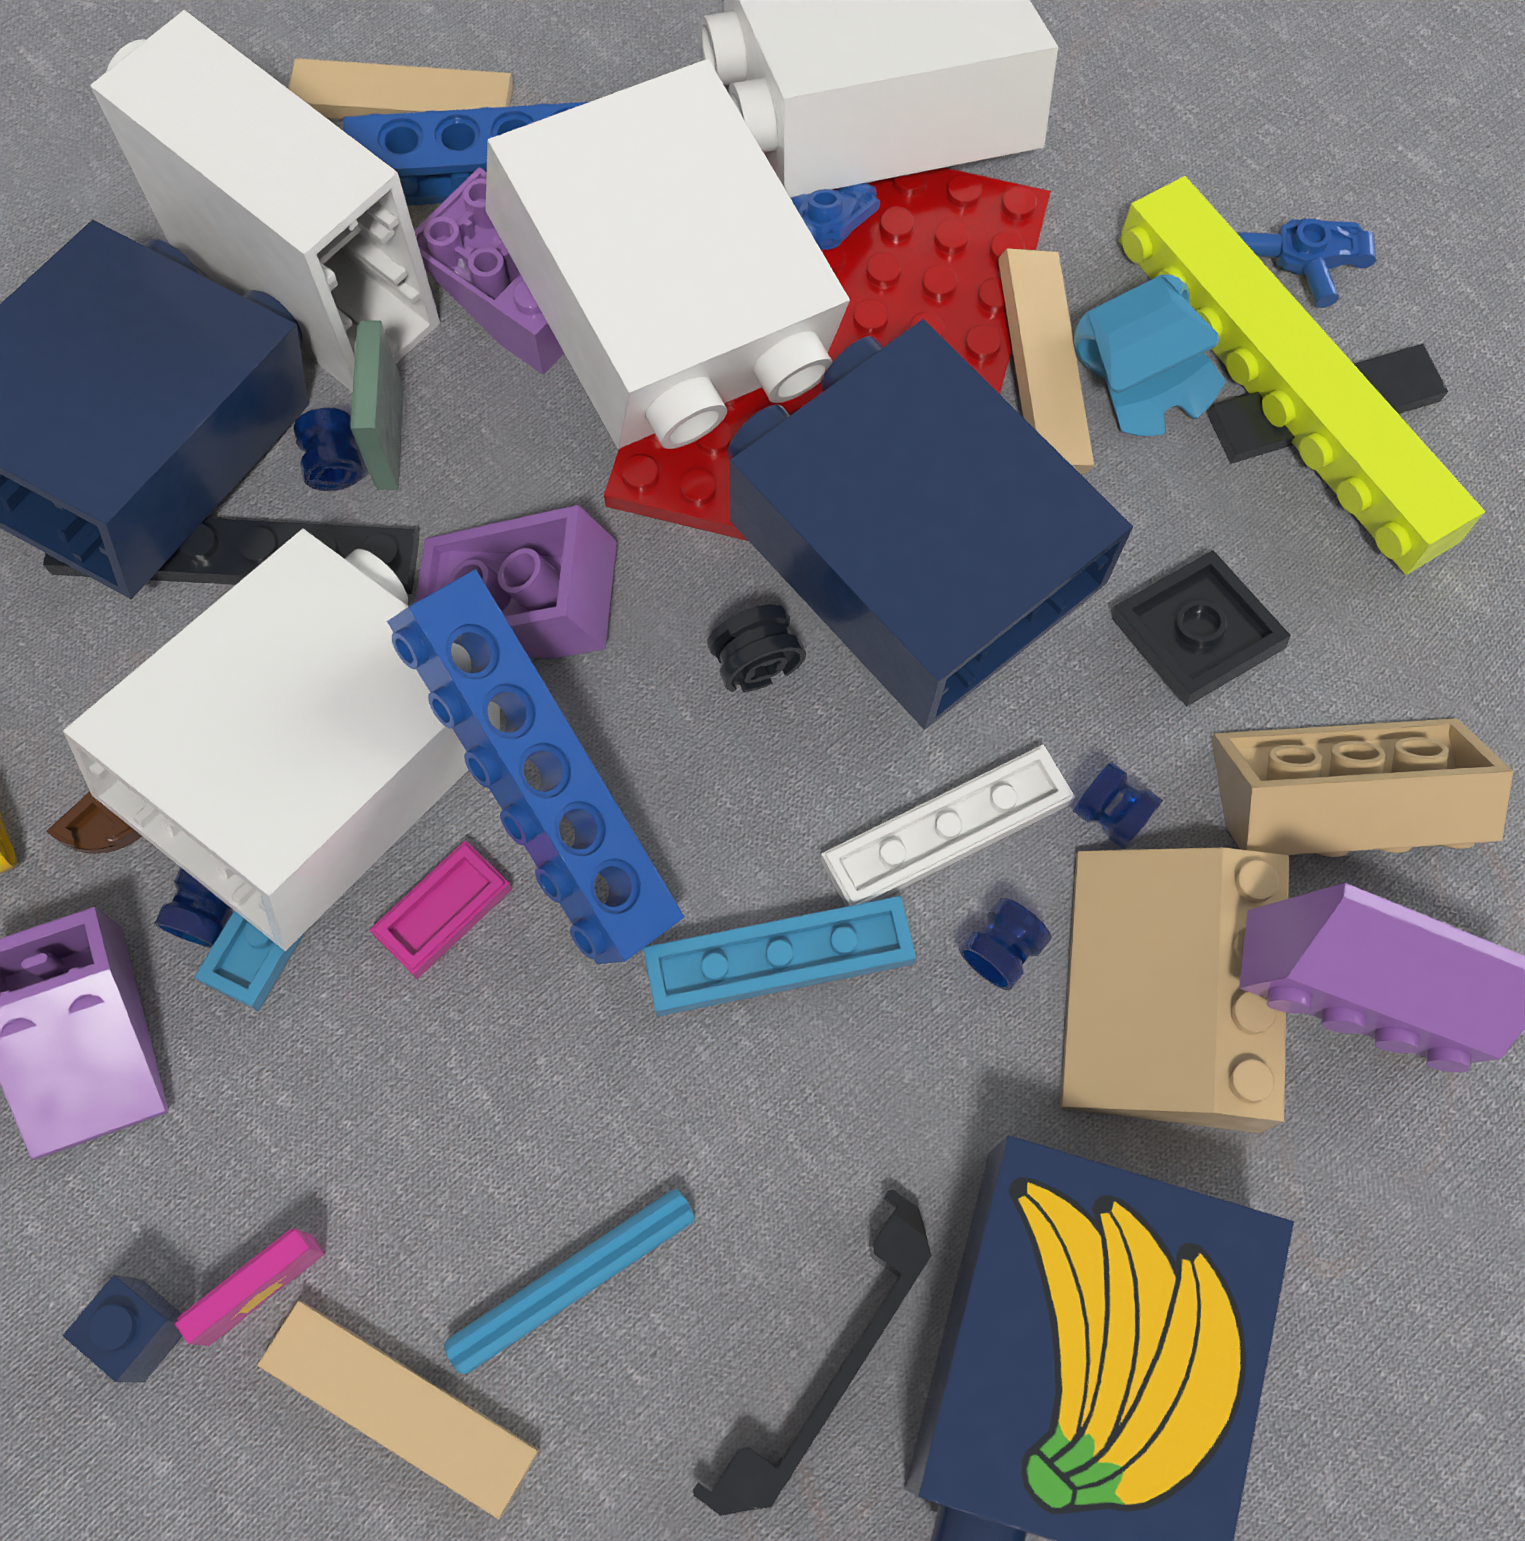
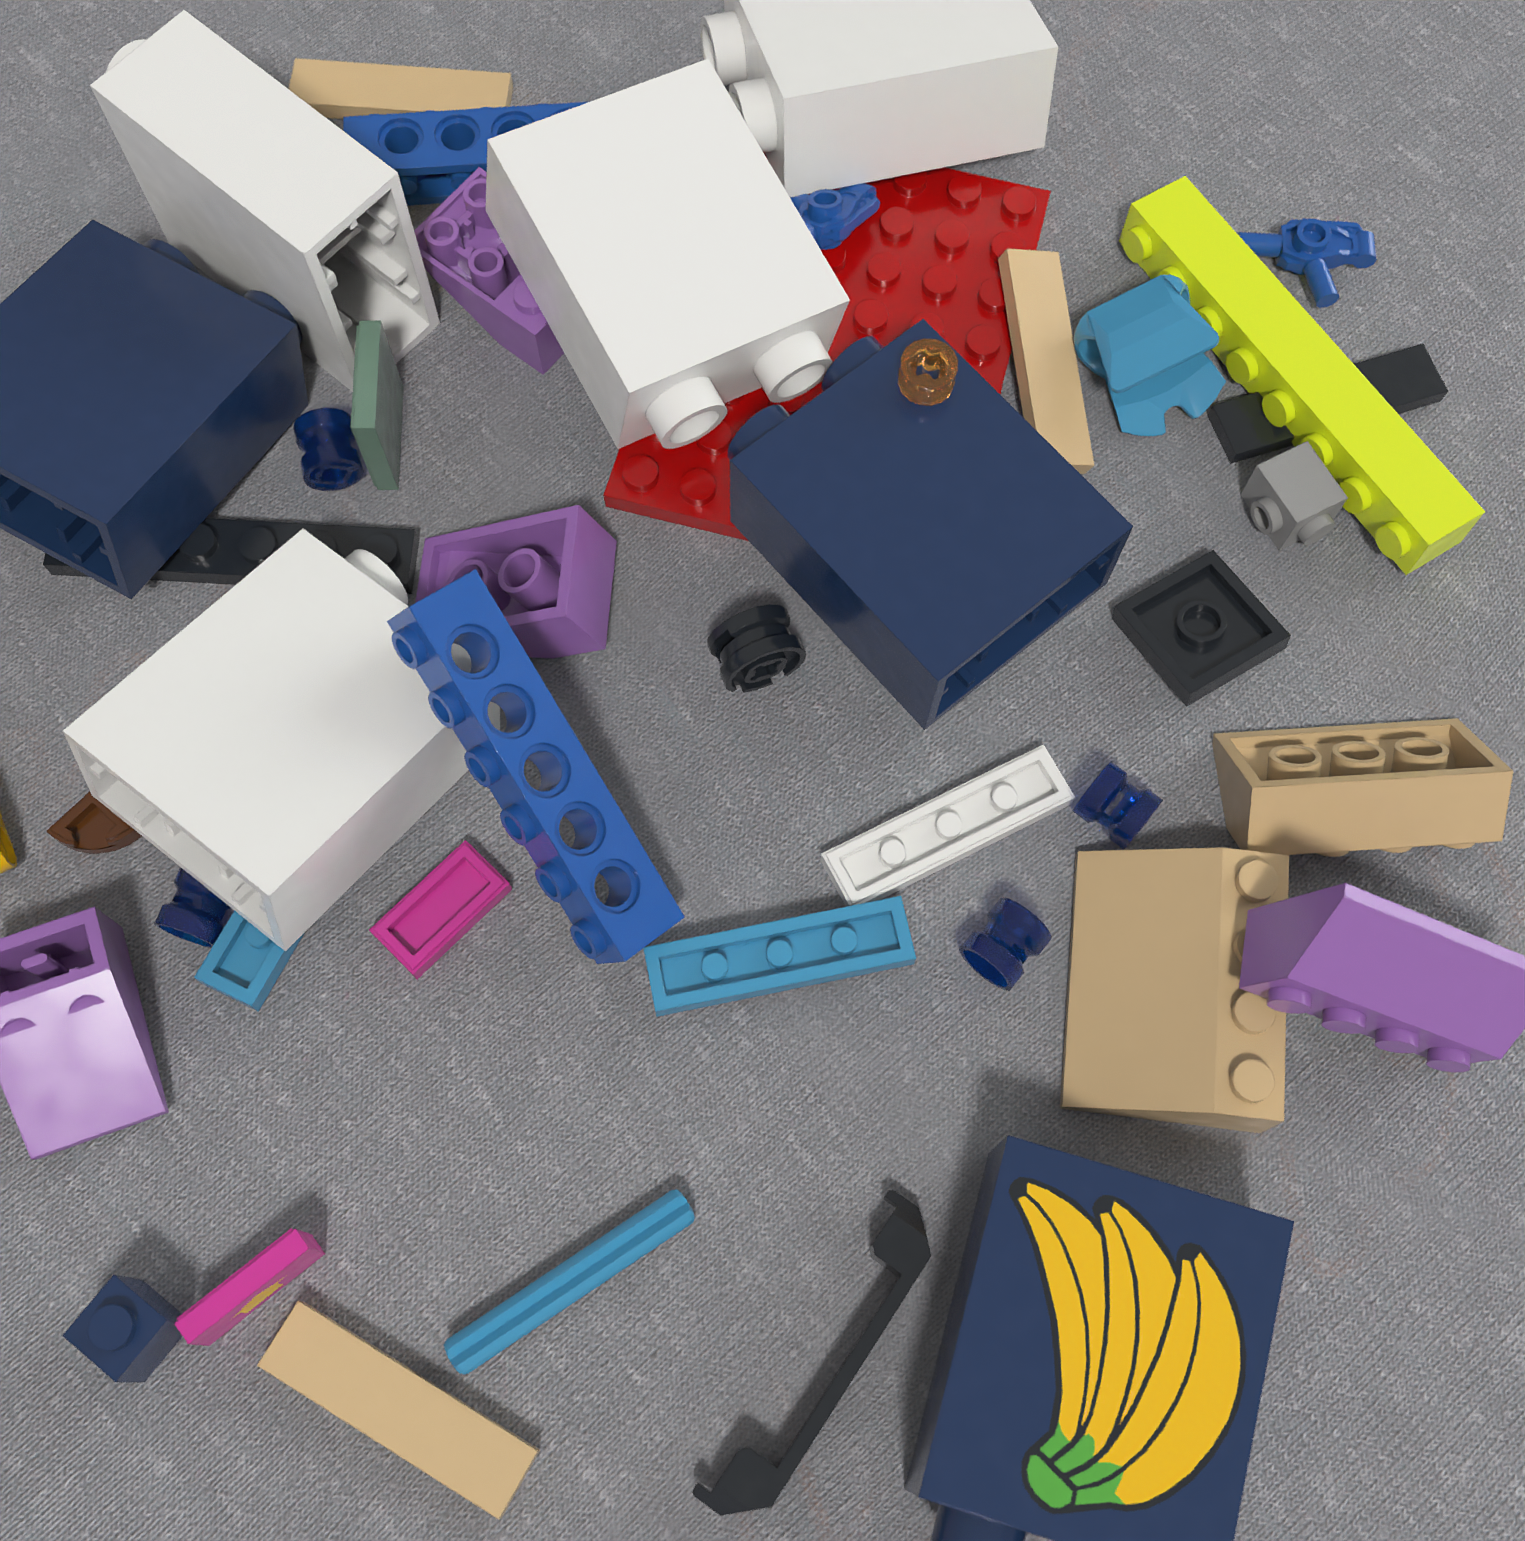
none -> clear orange bush [898,338,958,406]
none -> light grey brick [1241,441,1348,551]

